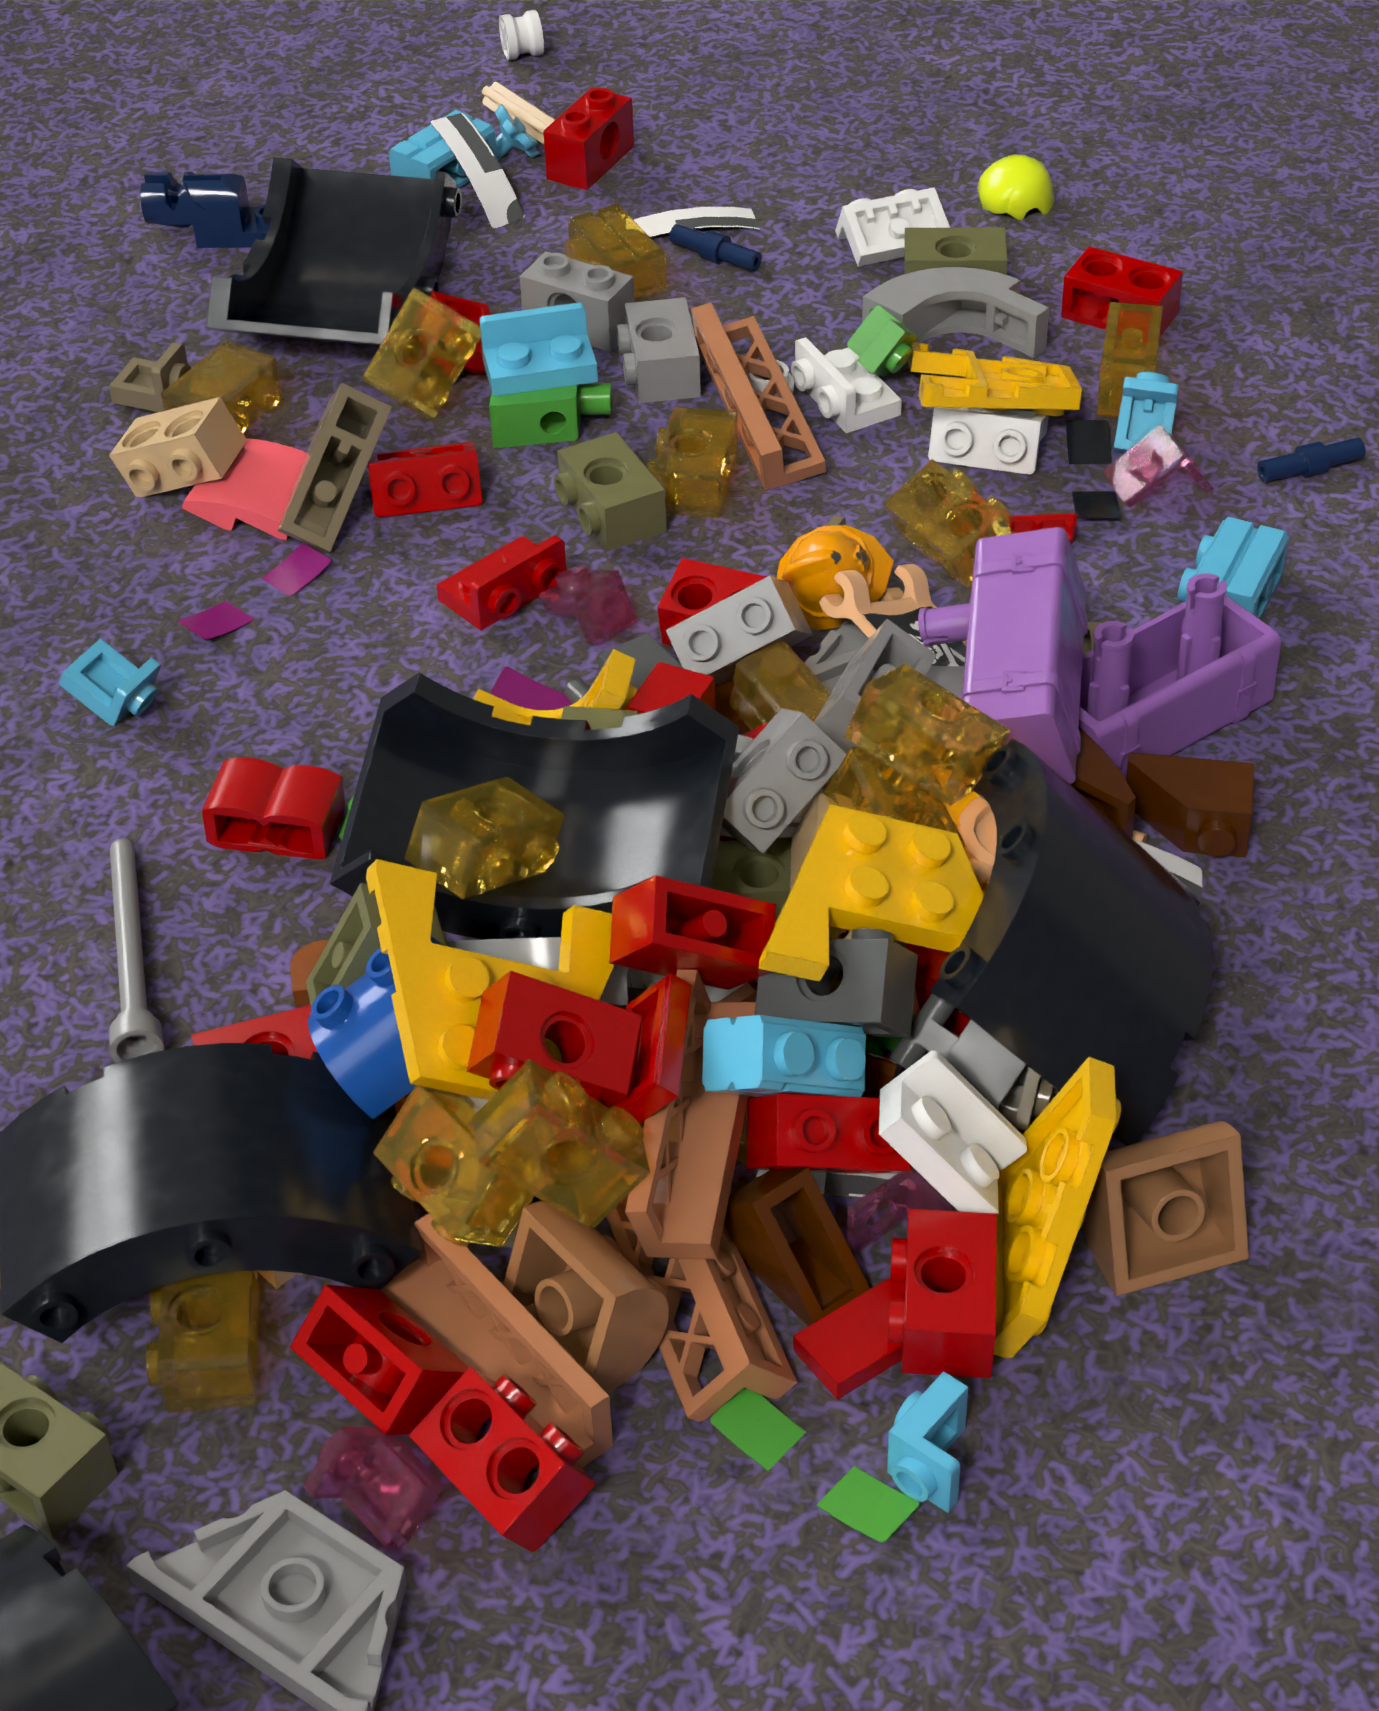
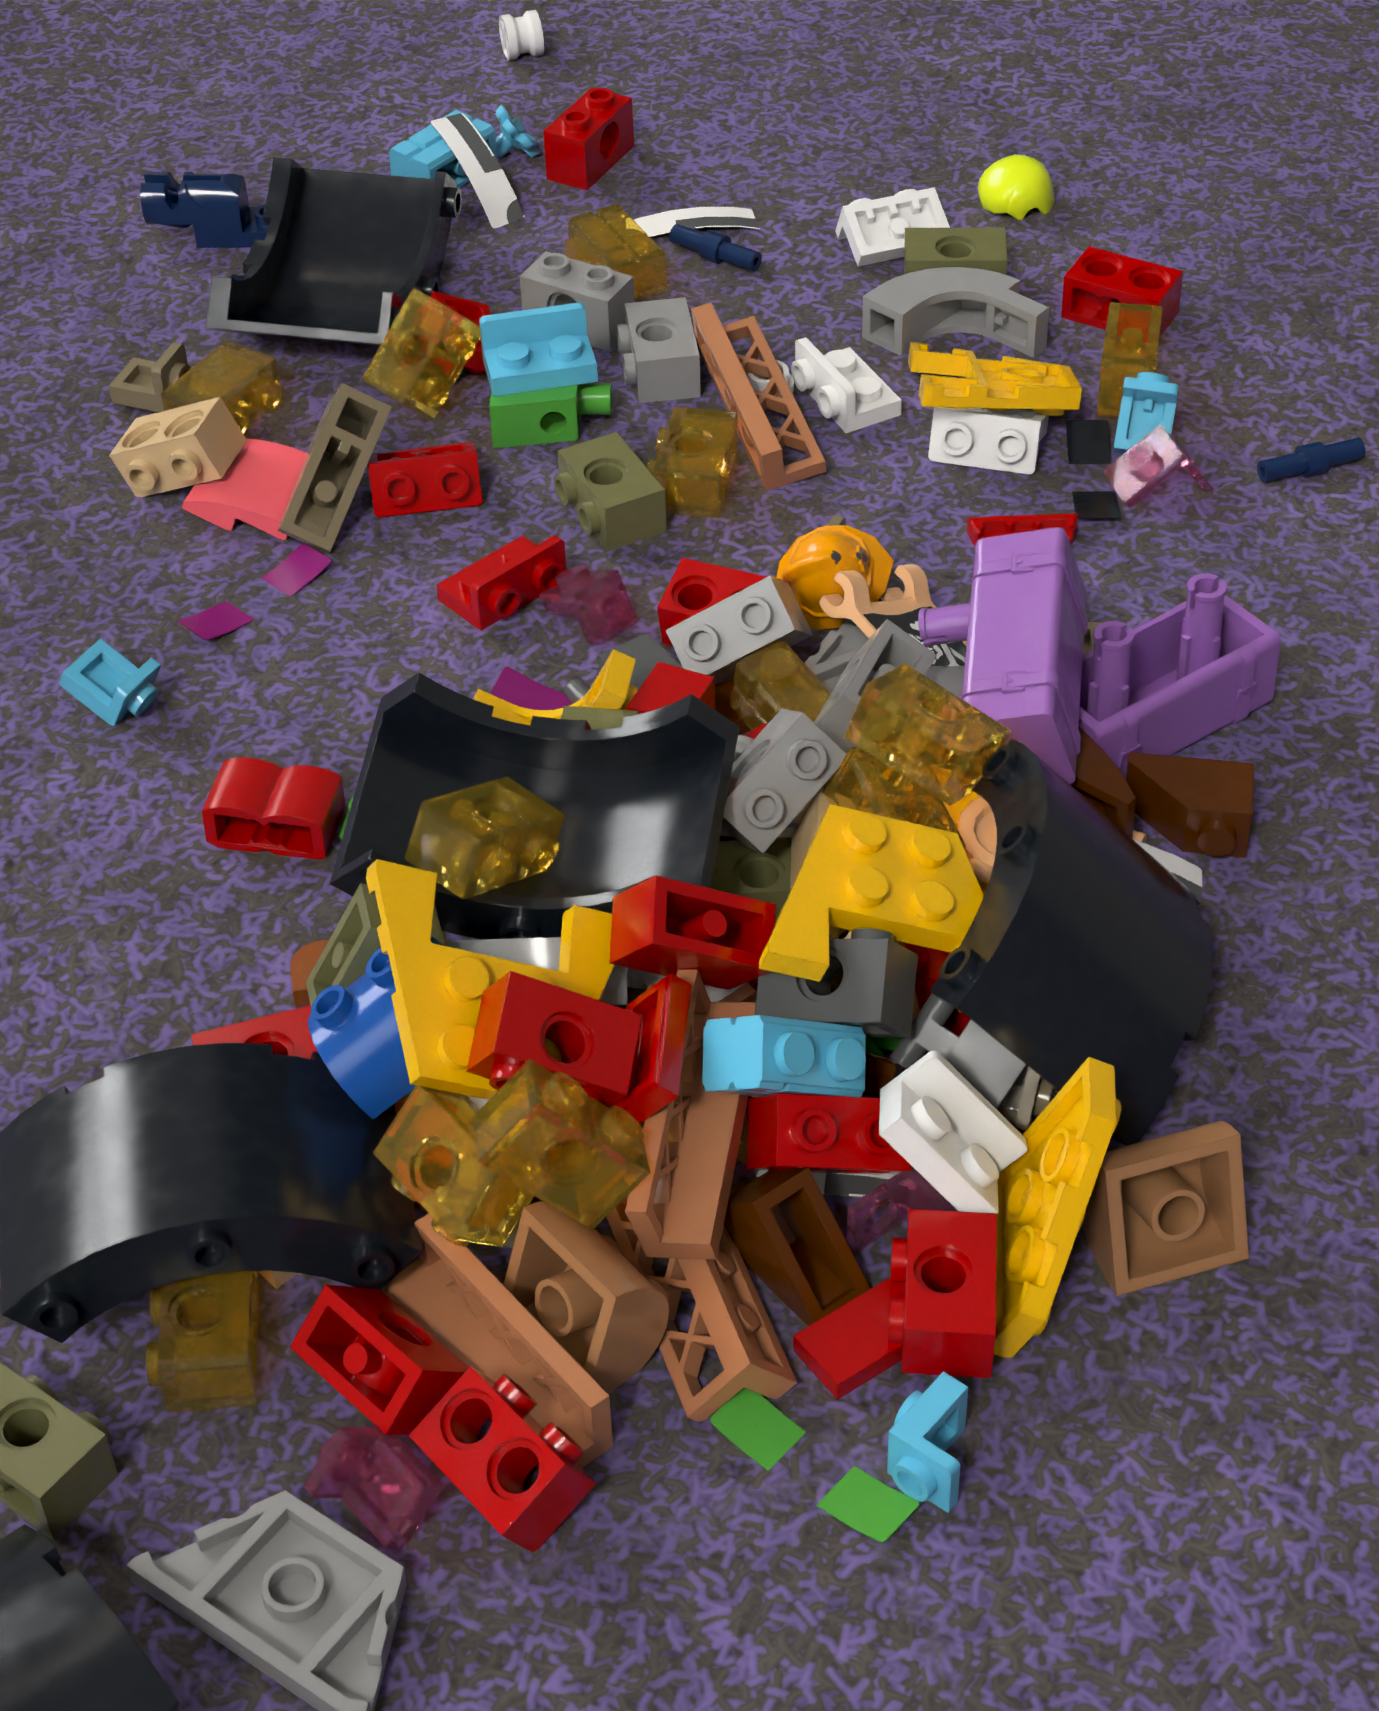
light grey piece [109,838,164,1063] -> none
tan axle [482,82,556,145] -> none
bright green bracket [847,305,919,378] -> none
clear yellow brick [883,459,1013,590] -> none
medium azure brick [1178,517,1289,619] -> none

